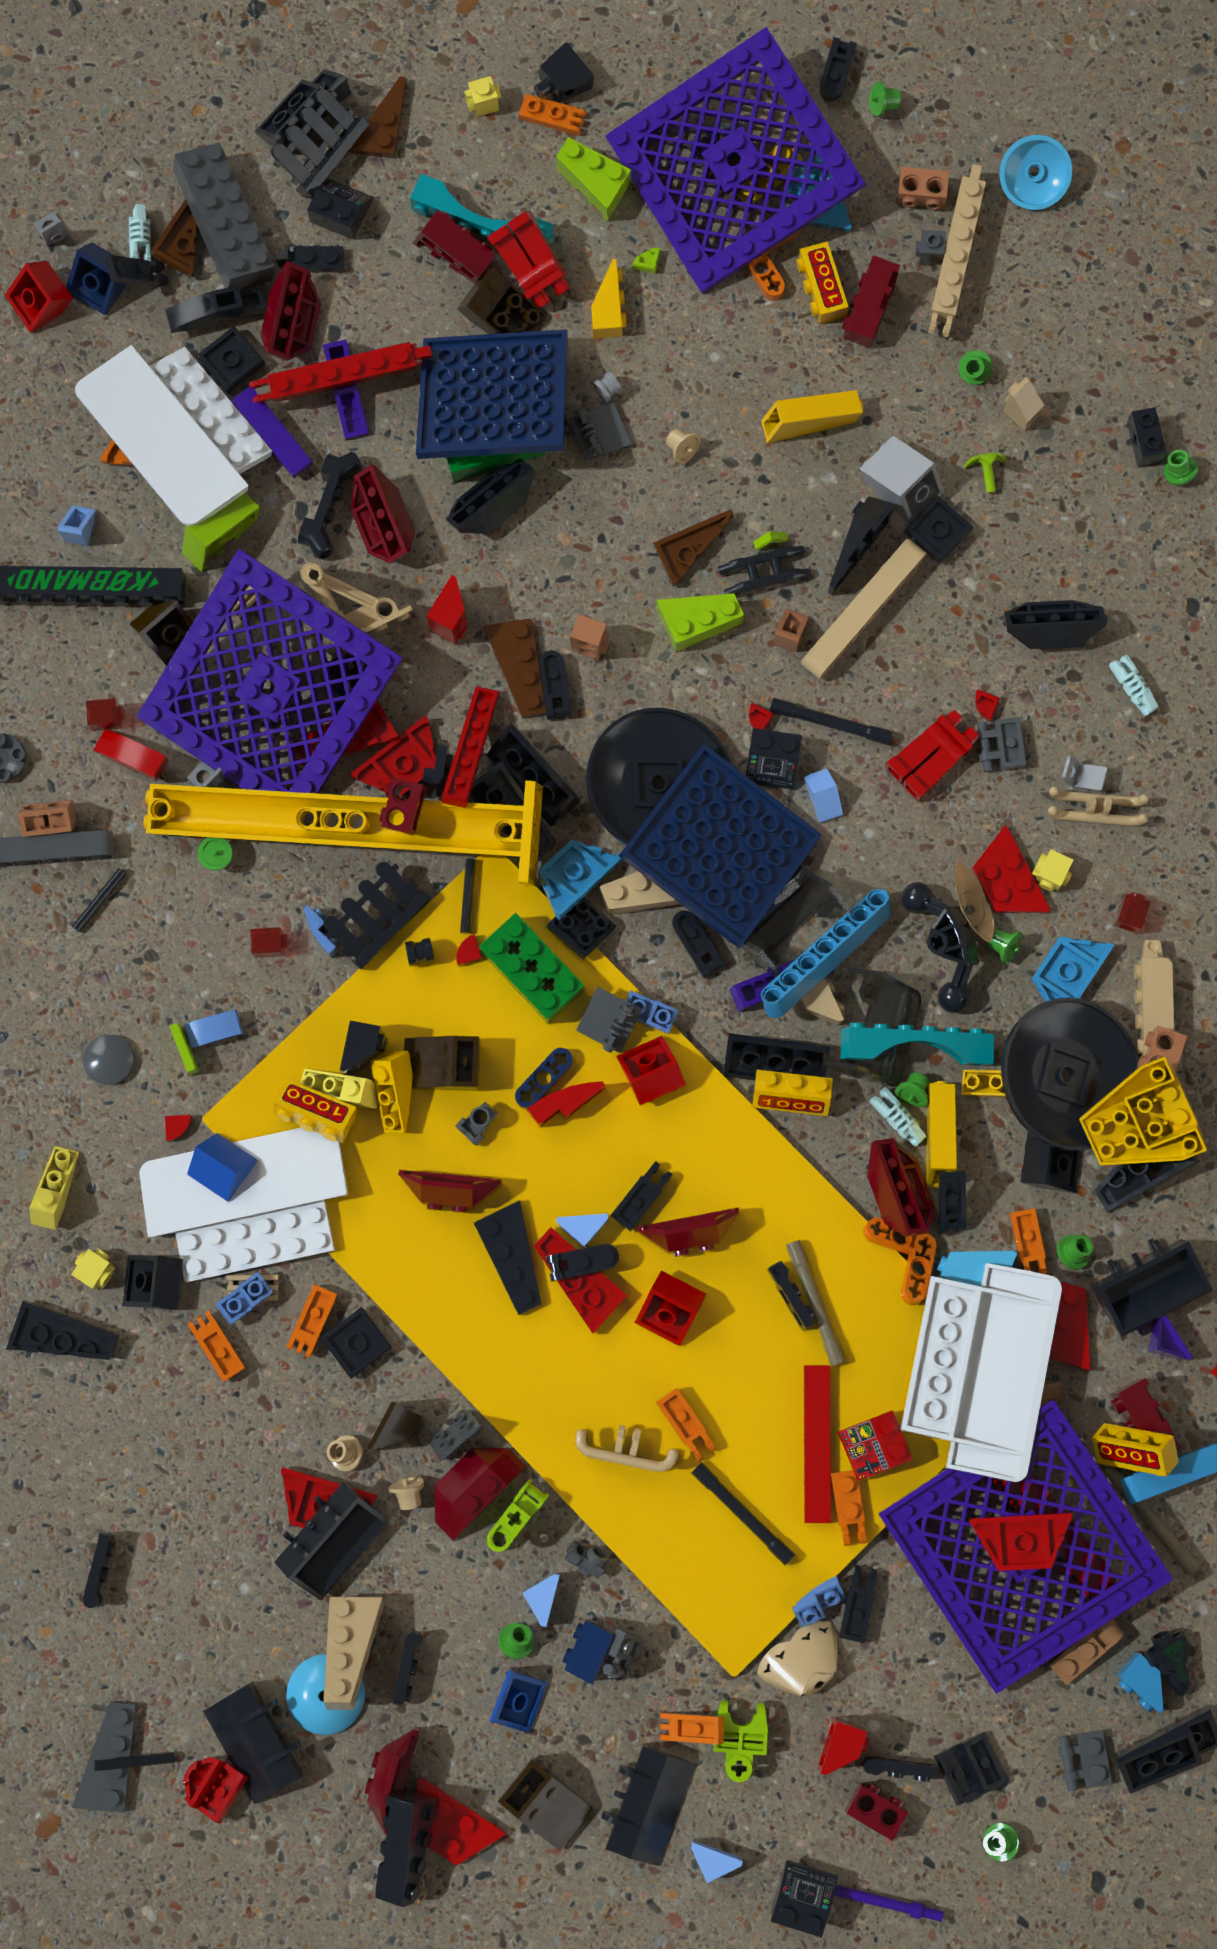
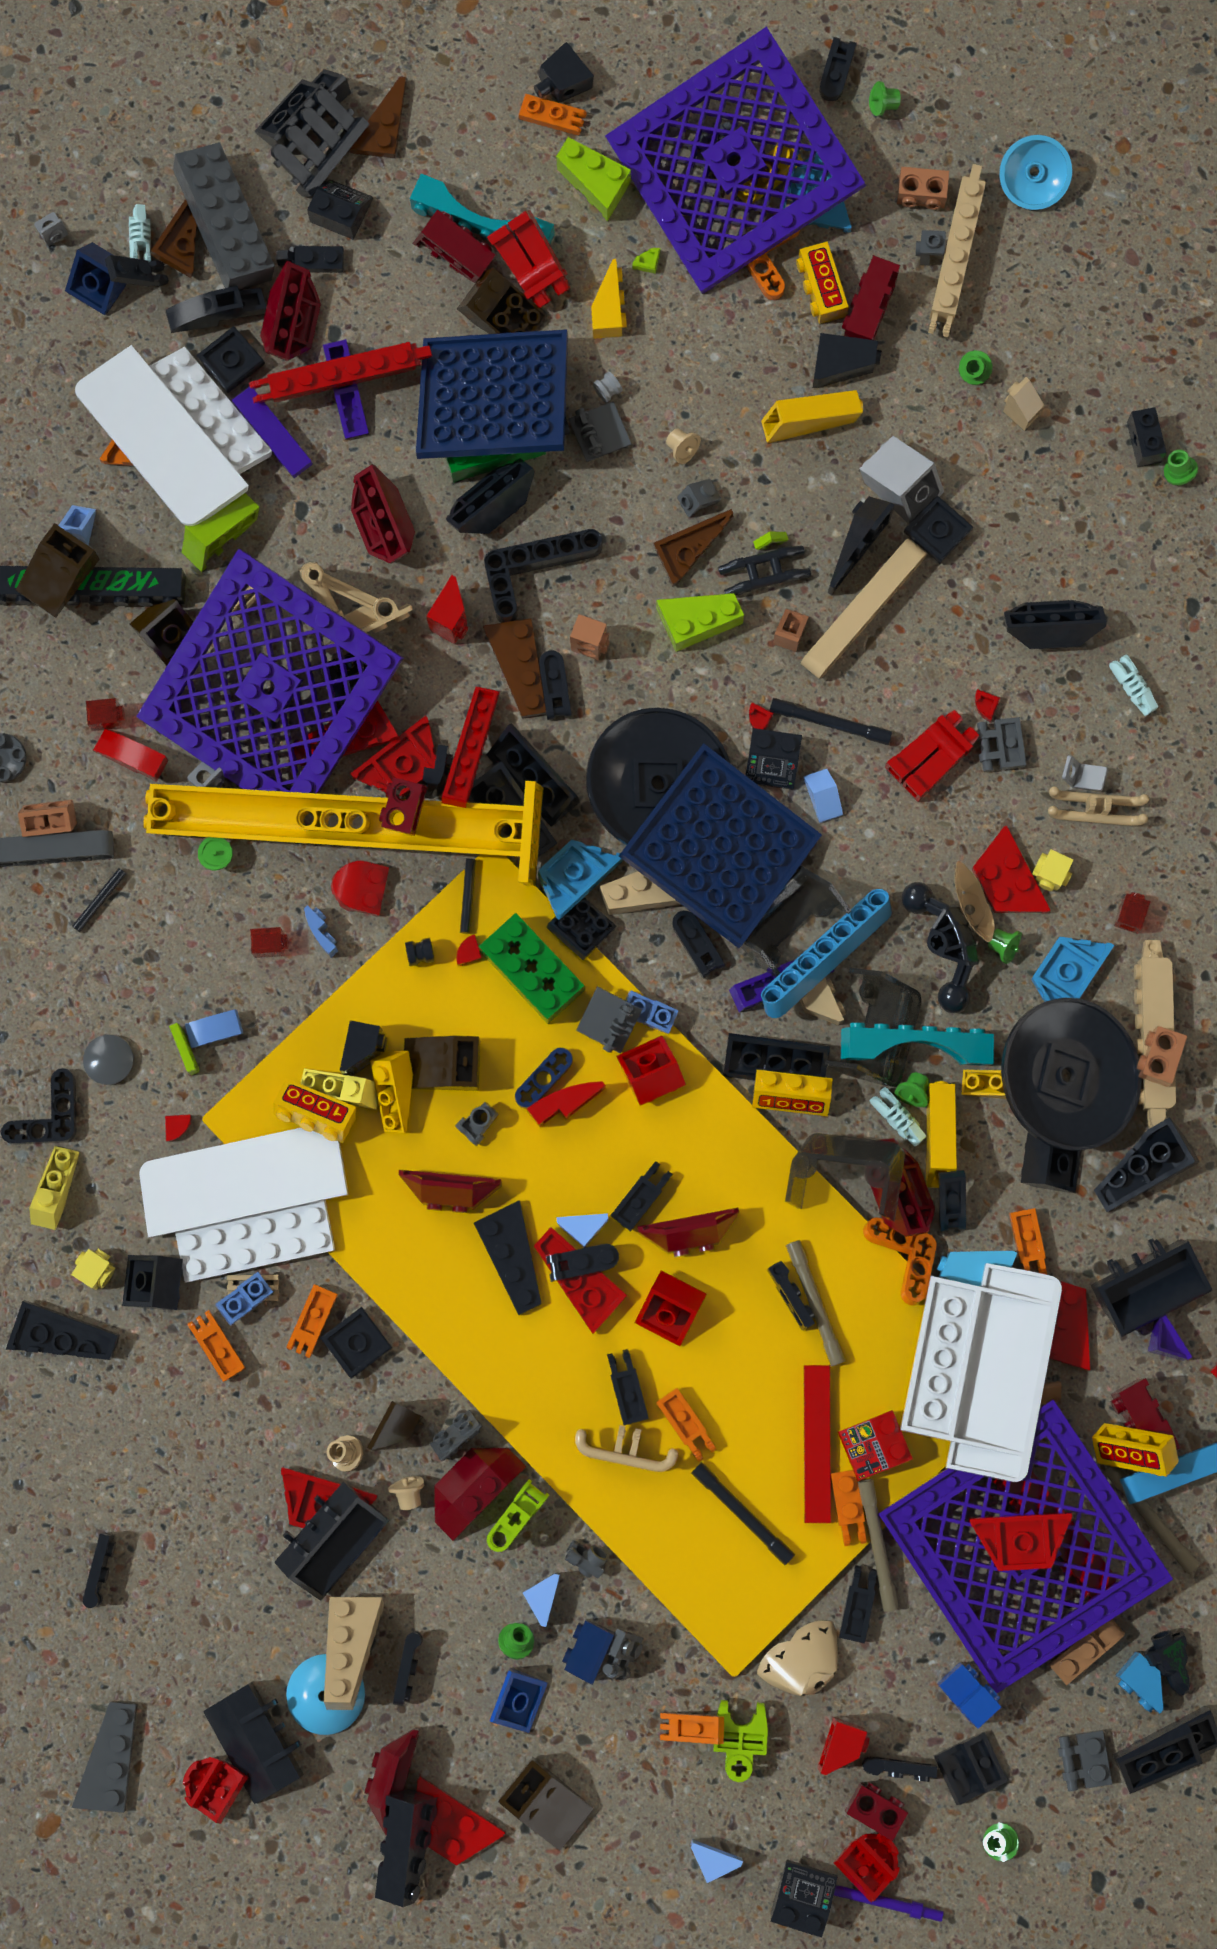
red slope [5,261,73,333] -> none
black bar [94,1752,175,1771] -> none
blue slope [187,1133,258,1202] -> none
black plate [298,452,363,559] -> none
black fence [323,862,431,969] -> none
light yellow brick [464,76,501,117] -> none
black piece [601,1743,696,1866] -> none
medium blue slope [792,1576,847,1627] -> none
lime plant [964,452,1006,493] -> none
bright green piece [1057,1235,1093,1270] -> none
yellow wedge [1079,1056,1207,1166] -> none
none -> black beam [1,1068,77,1145]
none -> dark brown slope [16,523,100,618]
none -> red slope [331,861,389,917]
none -> black beam [484,529,602,623]
none -> black hinge [607,1349,649,1426]
none -> dark grey bracket [677,479,721,517]
none -> clear smoke windscreen [785,1133,905,1221]
none -> black slope [812,333,882,388]
none -> red slope [833,1833,900,1902]
none -> dark tan piece [858,1479,899,1612]
none -> blue brick [937,1662,1001,1729]

